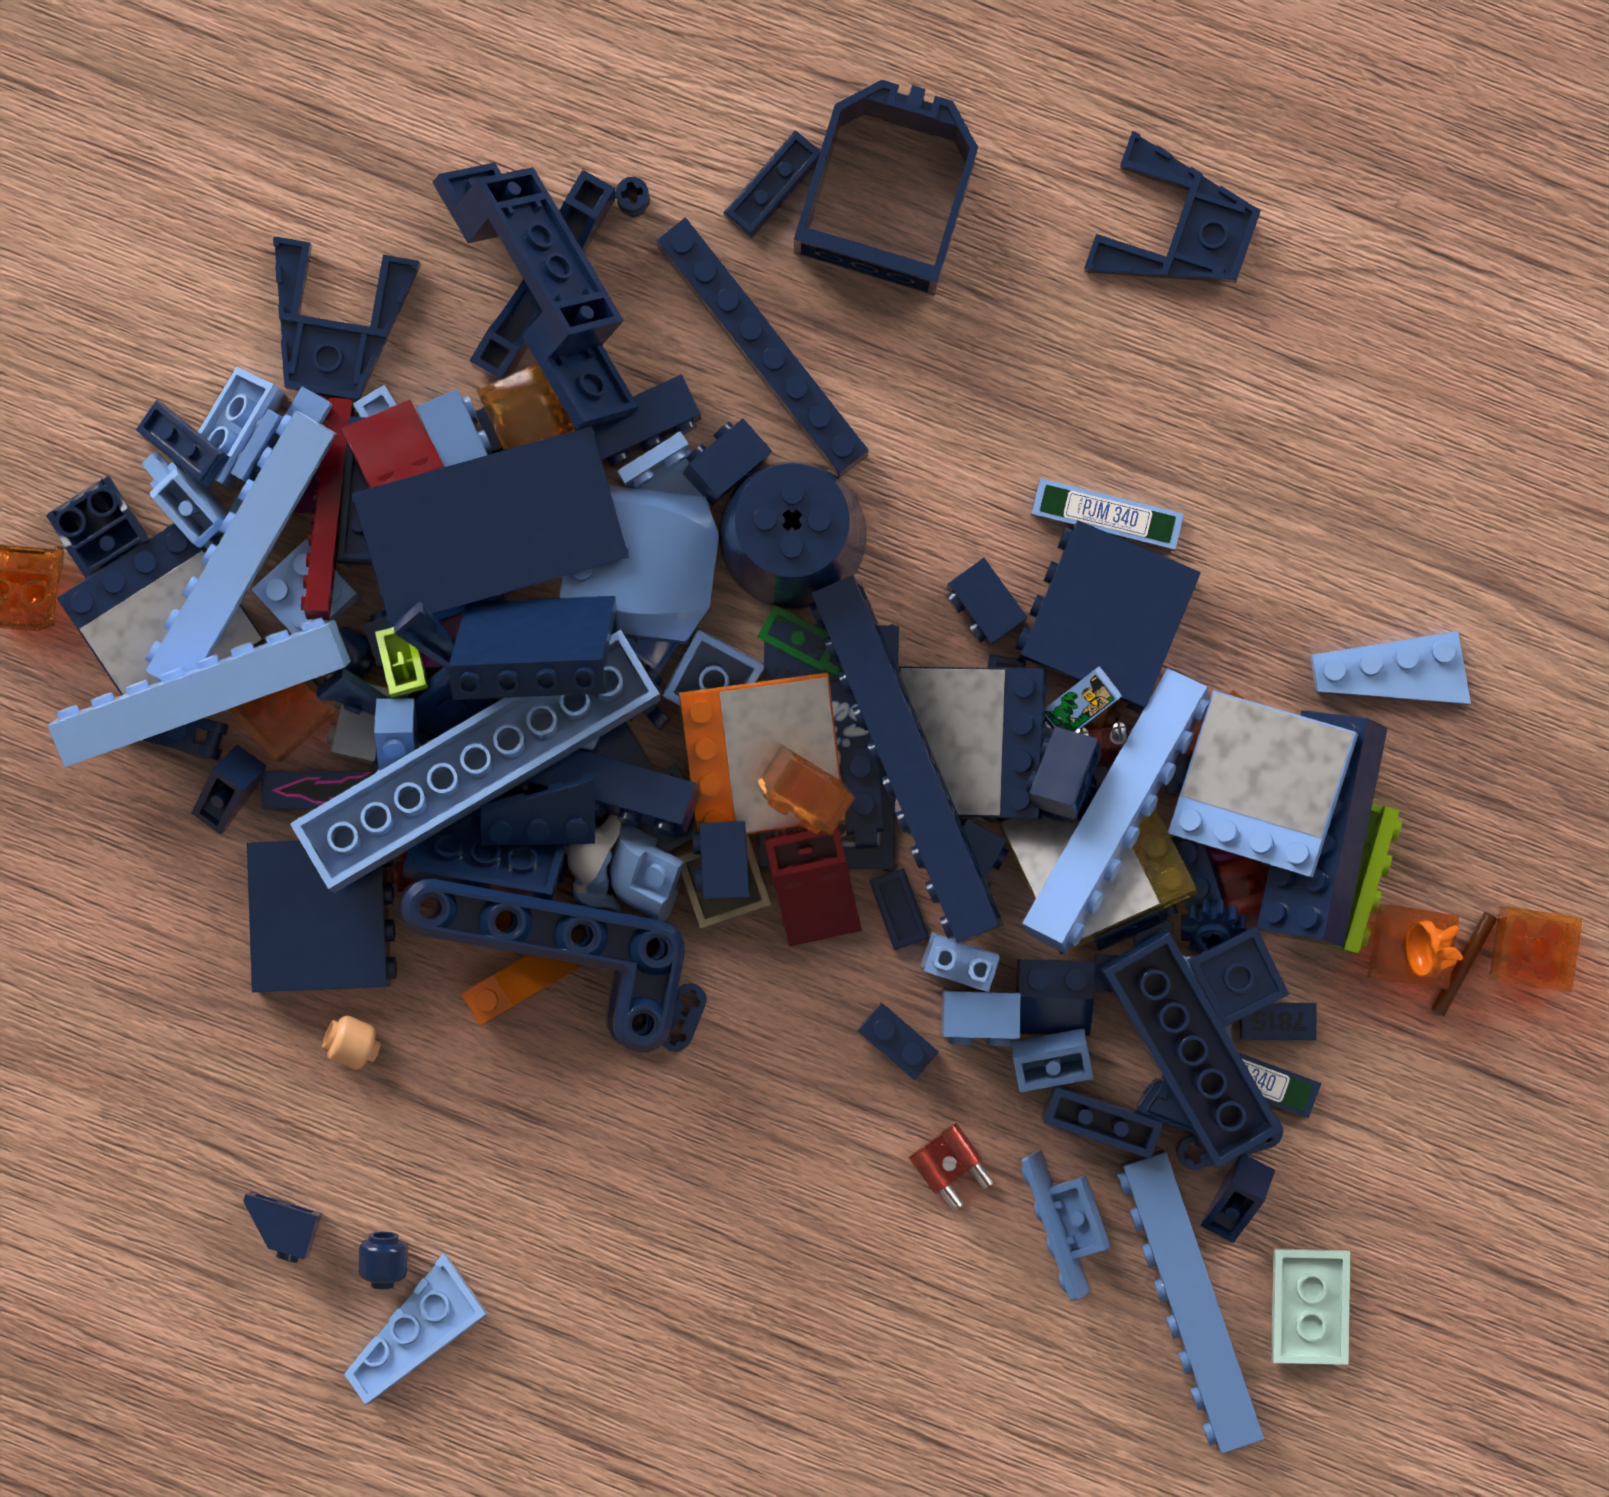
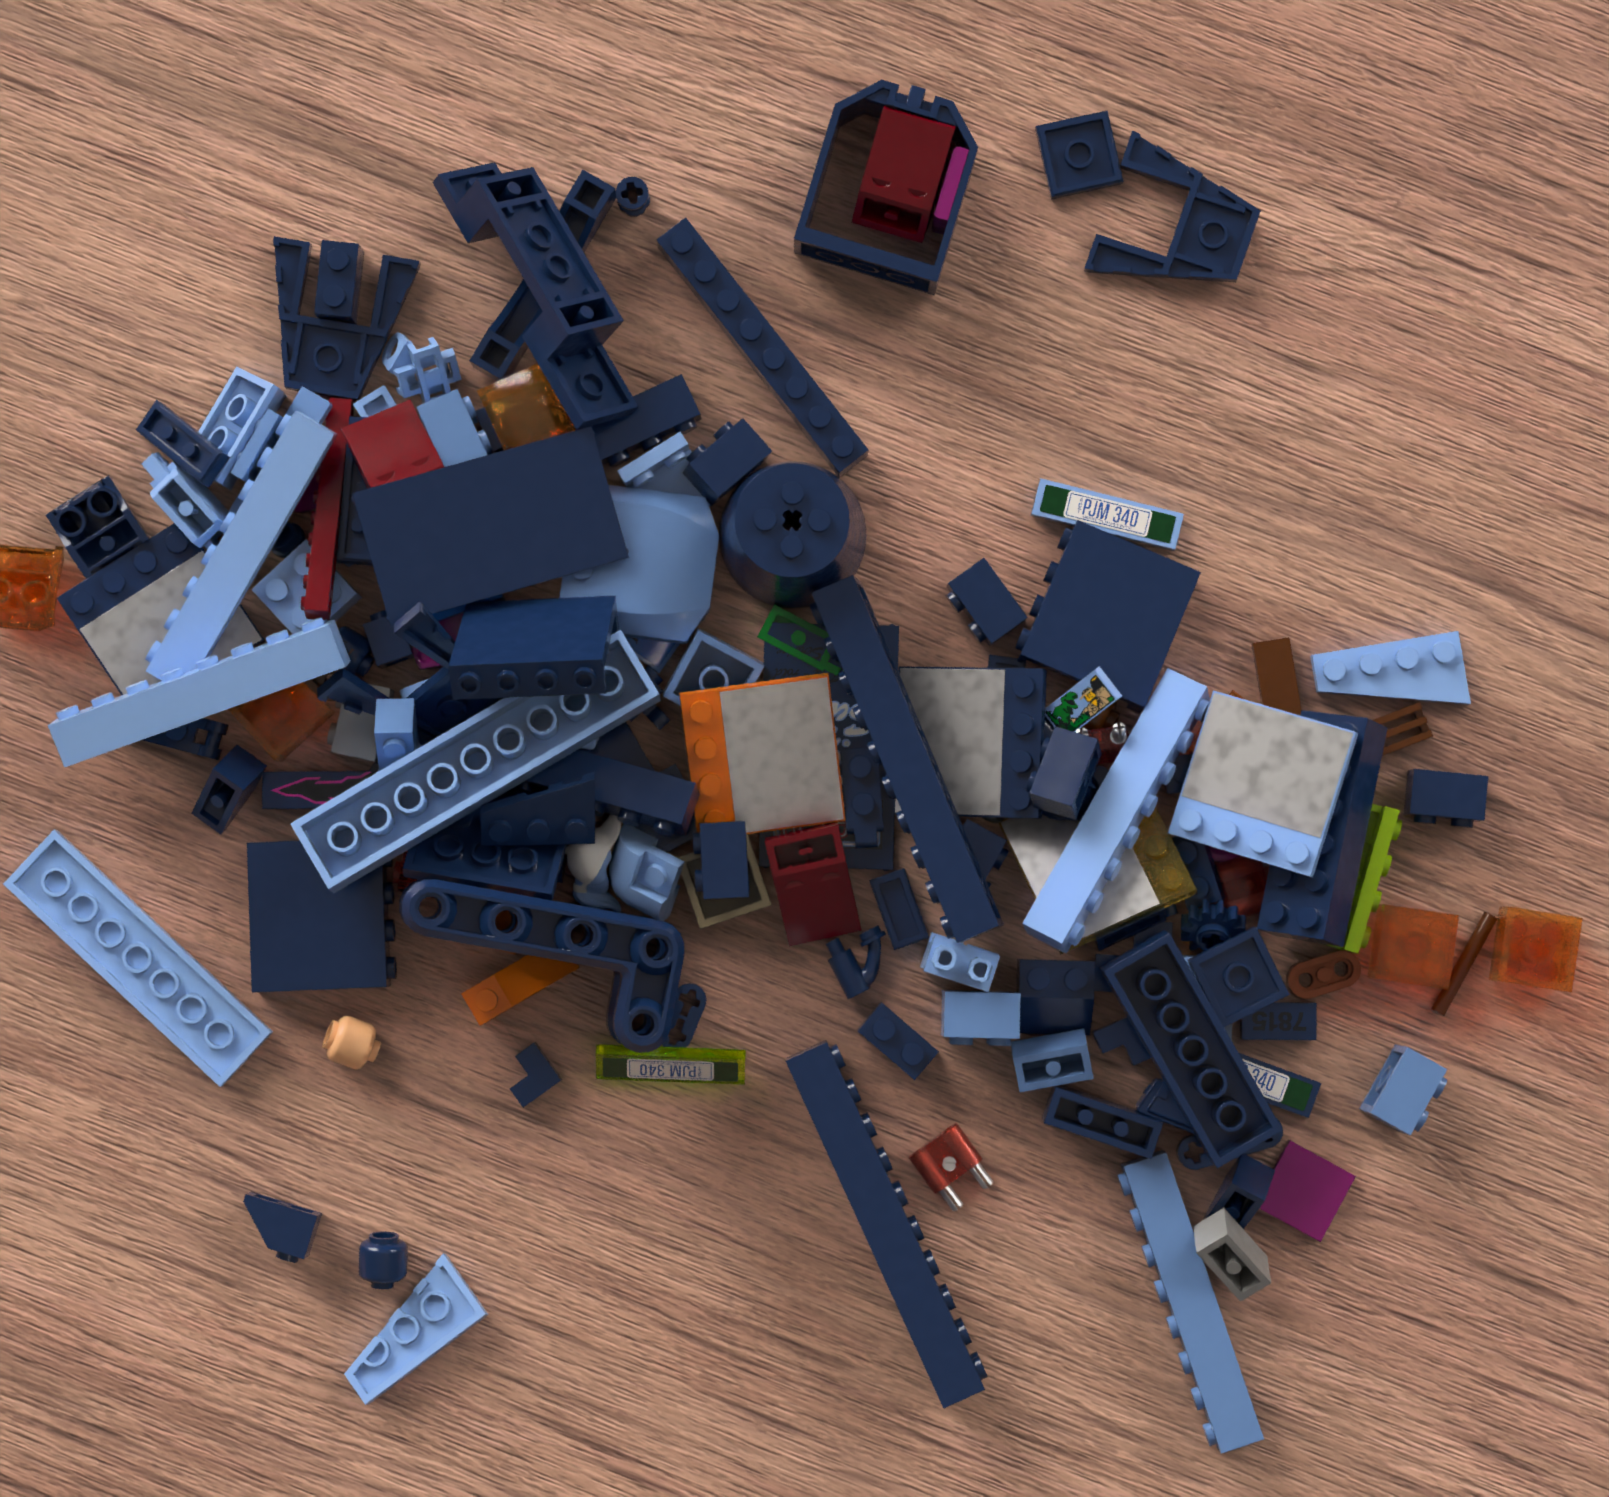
lime slope [375,627,428,698] -> none
dark blue tile [723,130,820,239] -> none
clear orange brick [758,745,855,835] -> none
medium blue bracket [1022,1150,1111,1302] -> none
light aqua plate [1271,1248,1350,1365] -> none
orange piece [1406,920,1463,979] -> none
none -> light blue plate [3,829,273,1087]
none -> dark blue plate [272,522,305,558]
none -> dark blue brick [314,240,364,325]
none -> light blue piece [382,332,462,403]
none -> dark blue piece [510,1042,563,1108]
none -> tile [595,1044,746,1085]
none -> dark blue brick [785,1040,988,1408]
none -> dark blue plant [826,925,886,999]
none -> dark red slope [851,106,955,243]
none -> magenta tile [931,146,969,235]
none -> dark blue tile [1035,110,1124,200]
none -> dark blue piece [1092,1016,1150,1066]
none -> light grey brick [1193,1208,1271,1302]
none -> reddish brown tile [1251,637,1302,715]
none -> magenta tile [1259,1140,1356,1242]
none -> copper plate [1286,950,1361,999]
none -> medium blue brick [1359,1044,1447,1136]
none -> reddish brown tile [1373,702,1433,756]
none -> dark blue brick [1404,769,1488,828]

